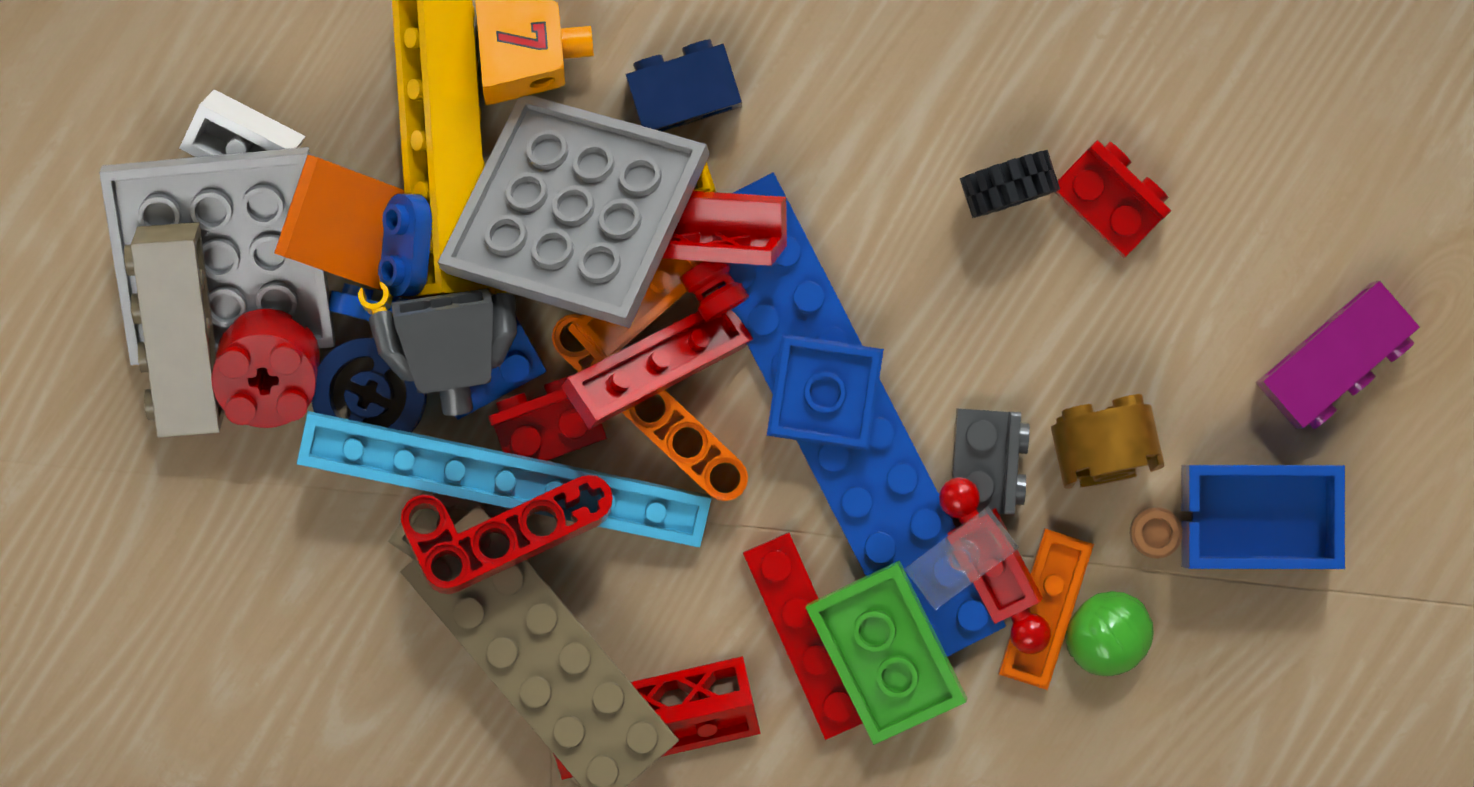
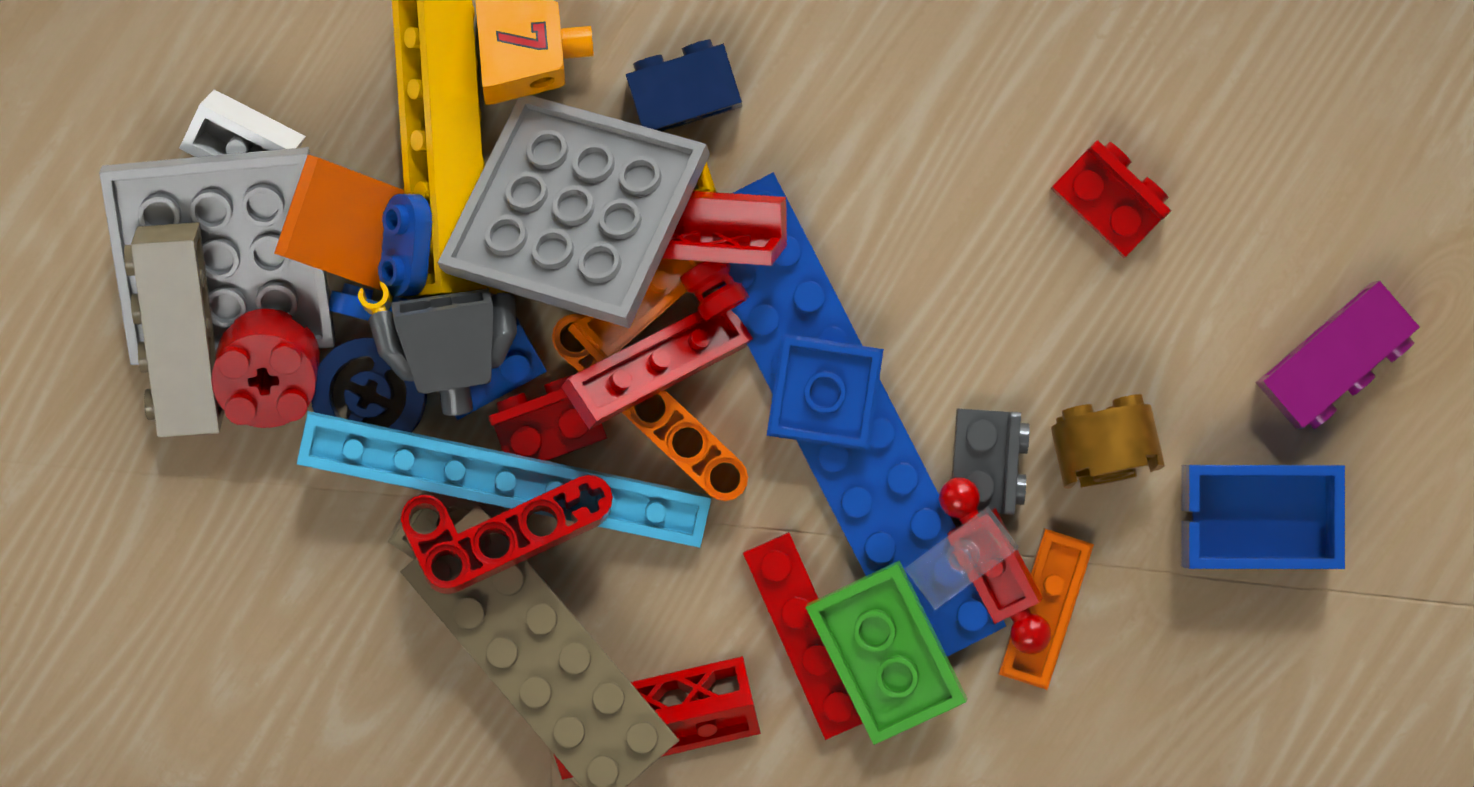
black tyre [960,150,1060,218] -> none
bright green hair [1065,591,1154,677] -> none
medium nougat tile [1129,507,1182,559] -> none

